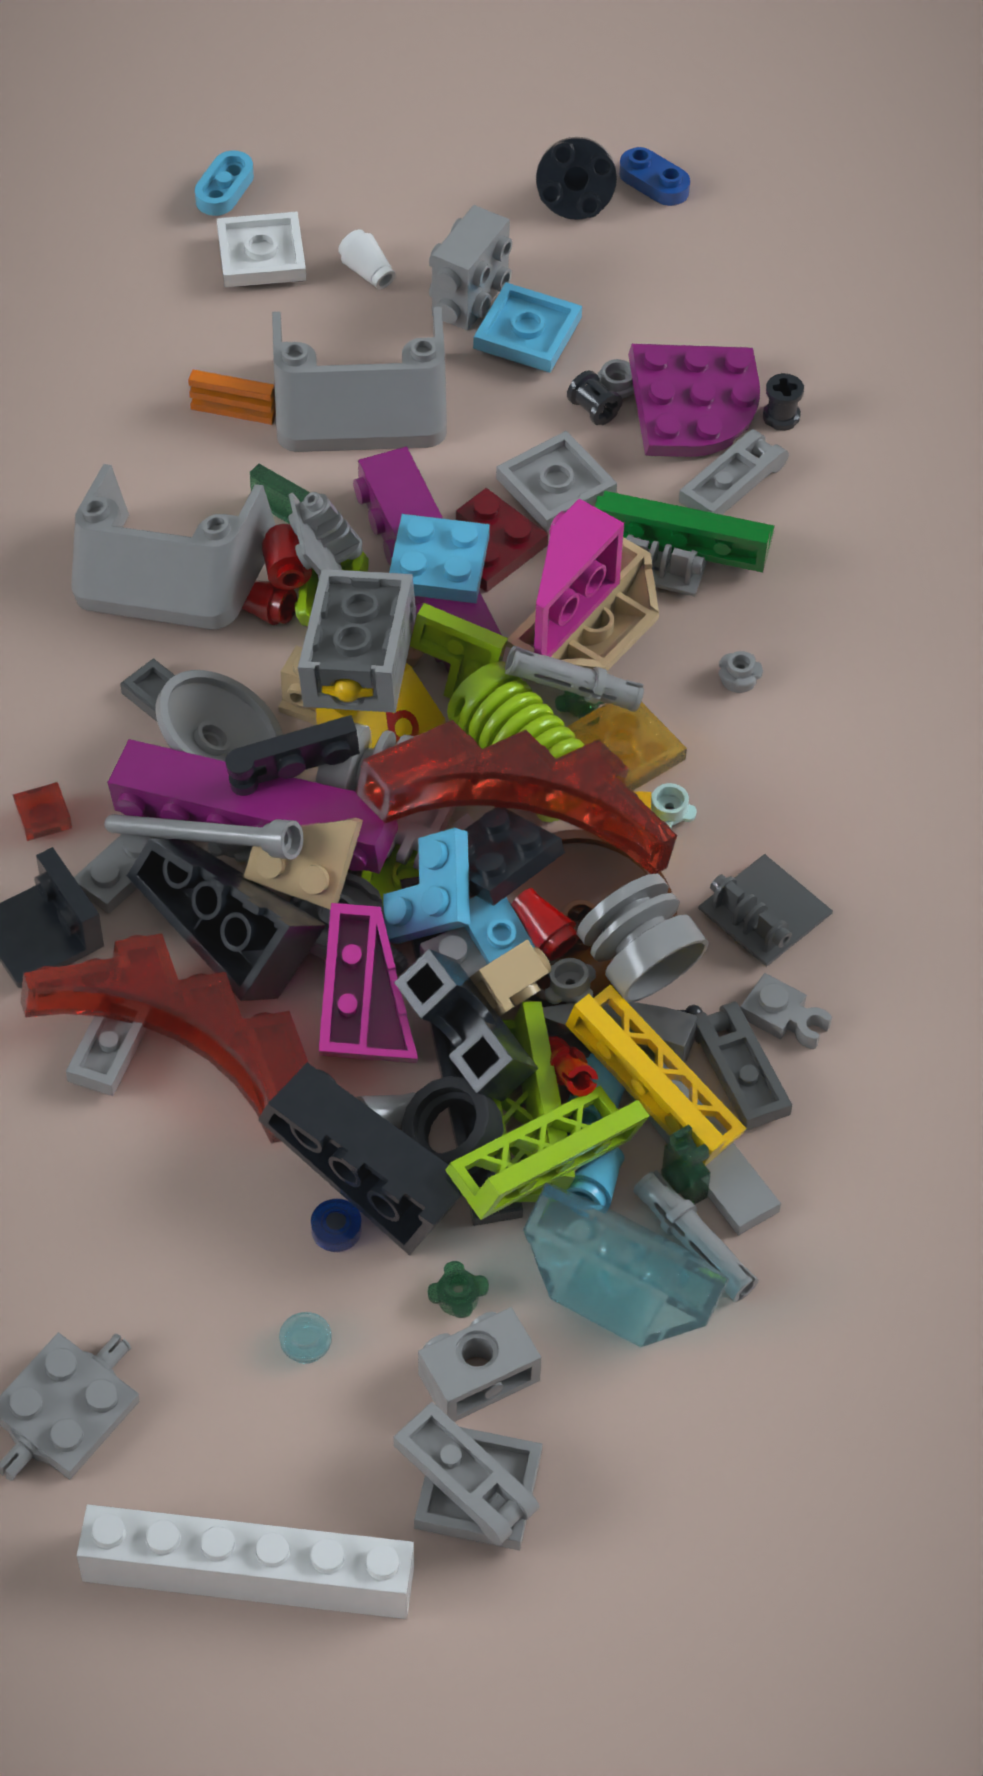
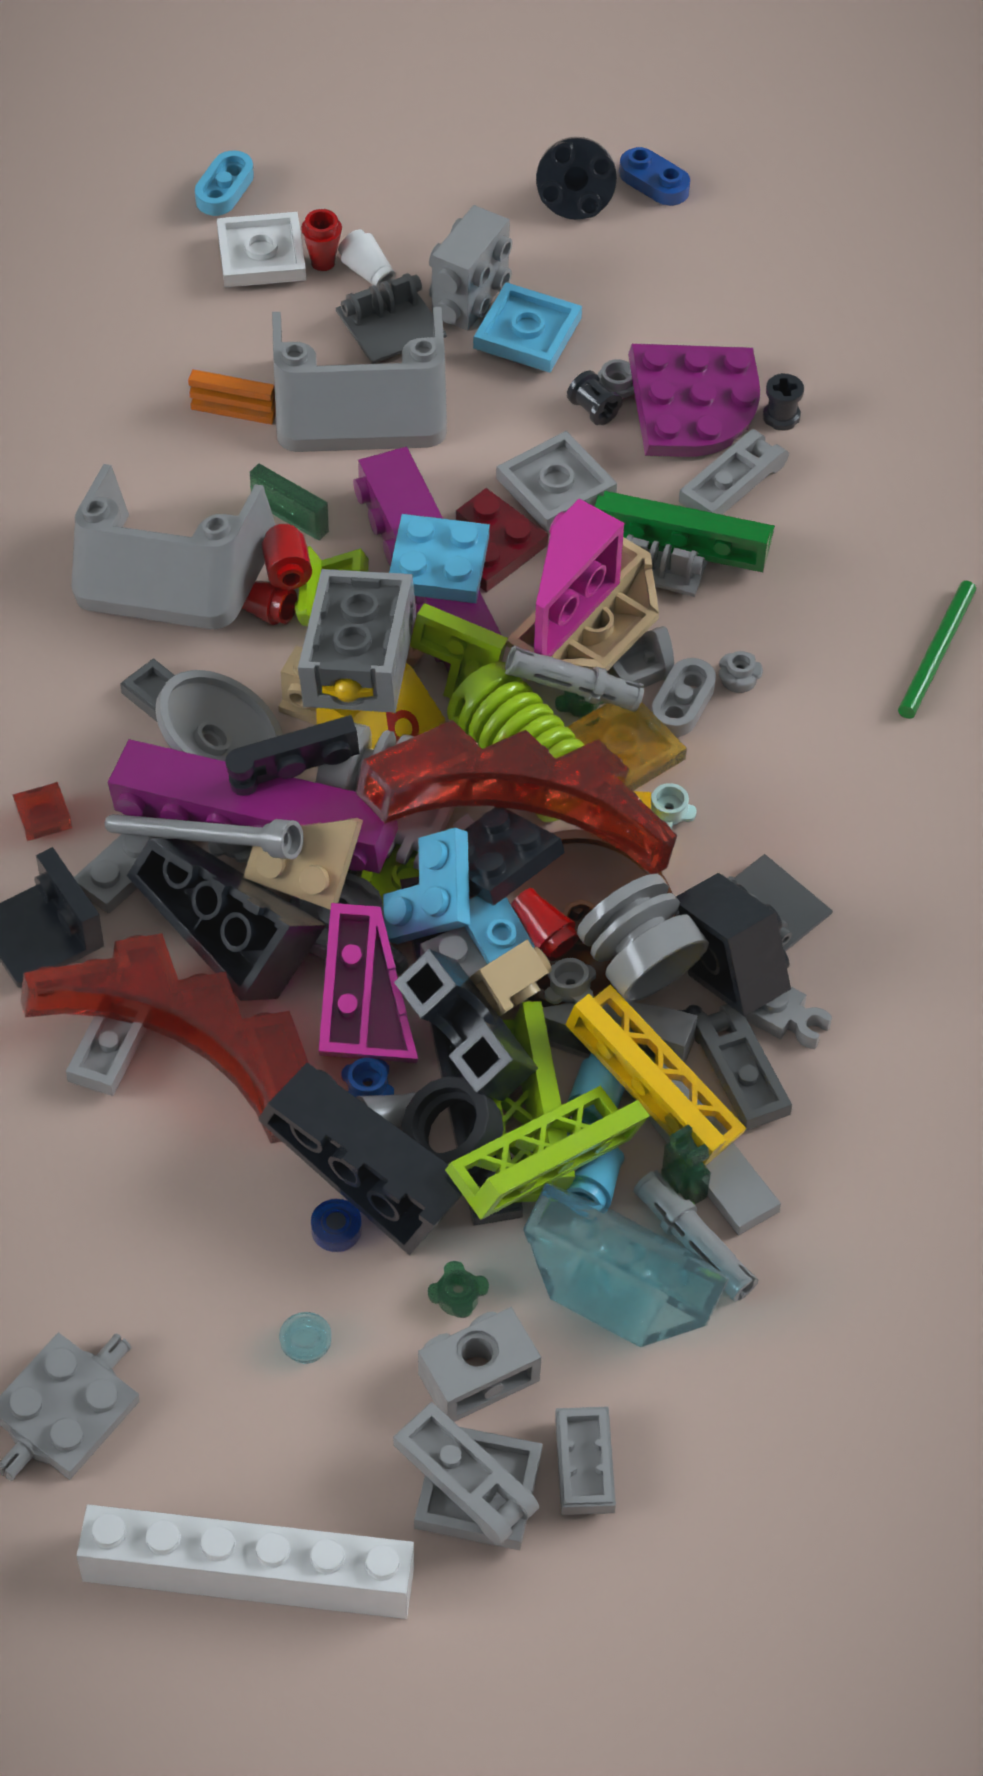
light grey hinge [288,492,363,579] -> none
red pin [548,1036,598,1097] -> none
none -> red cone [301,209,342,271]
none -> dark grey hinge [336,273,447,364]
none -> blue plate [341,1057,394,1097]
none -> light grey plate [555,1407,616,1515]
none -> light grey tile [607,626,674,688]
none -> light grey plate [651,658,716,737]
none -> black brick [675,873,791,1017]
none -> green bar [898,581,977,719]

